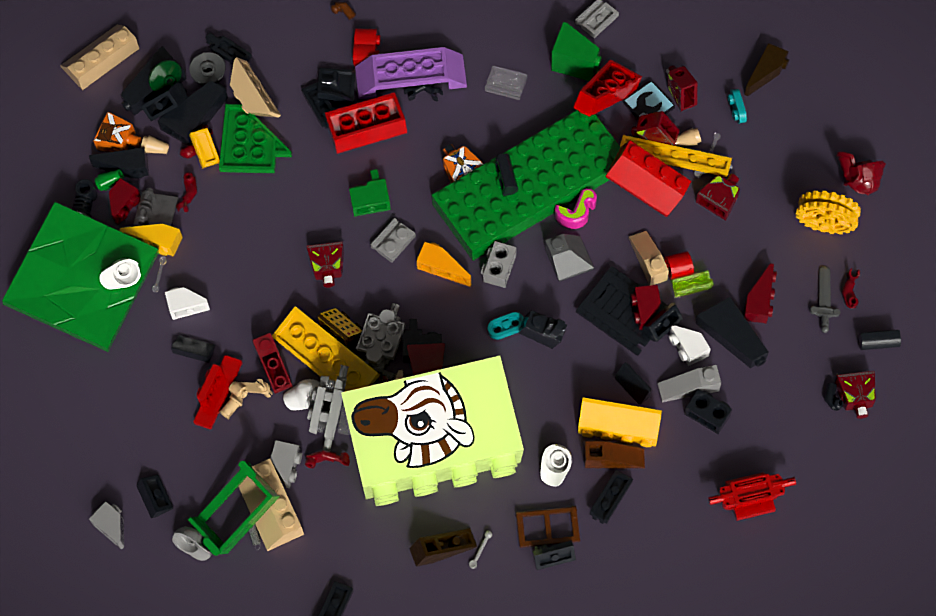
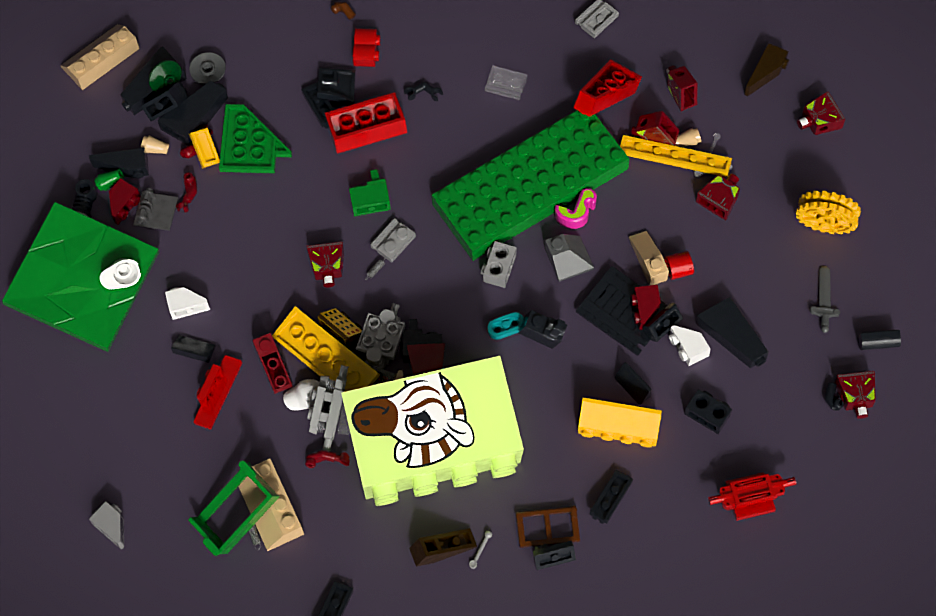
orange torso [93,112,141,152] -> none
yellow slope [119,223,183,256] -> none
black slope [137,474,173,519] -> none
clear hinge [152,256,167,292] -> none
light grey piece [172,526,211,561] -> none
black hinge [205,32,252,65] -> none
tan pin [219,379,273,420] -> none
tan wedge [230,57,281,118] -> none
light grey slope [270,441,302,488] -> none
medium lavender slope [355,47,467,99] -> none
light orange slope [416,242,472,287] -> none
torso [443,144,484,183] -> none
black brick [495,154,518,196] -> none
white piece [540,444,572,487] -> none
green slope [551,22,602,81] -> none
reddish brown slope [585,441,645,468] -> none
slope [605,140,691,217] -> none
tile [623,81,675,120] -> none
light grey slope [657,365,721,402] -> none
clear neon green hinge [672,270,714,298] -> none
teal plate [727,89,747,124] -> none
dark red slope [744,263,777,324] -> none
dark red head [836,152,886,195] -> none
dark red arm [842,268,860,309] -> none
none -> light grey piece [365,257,386,280]
none -> dark red torso [797,92,845,135]

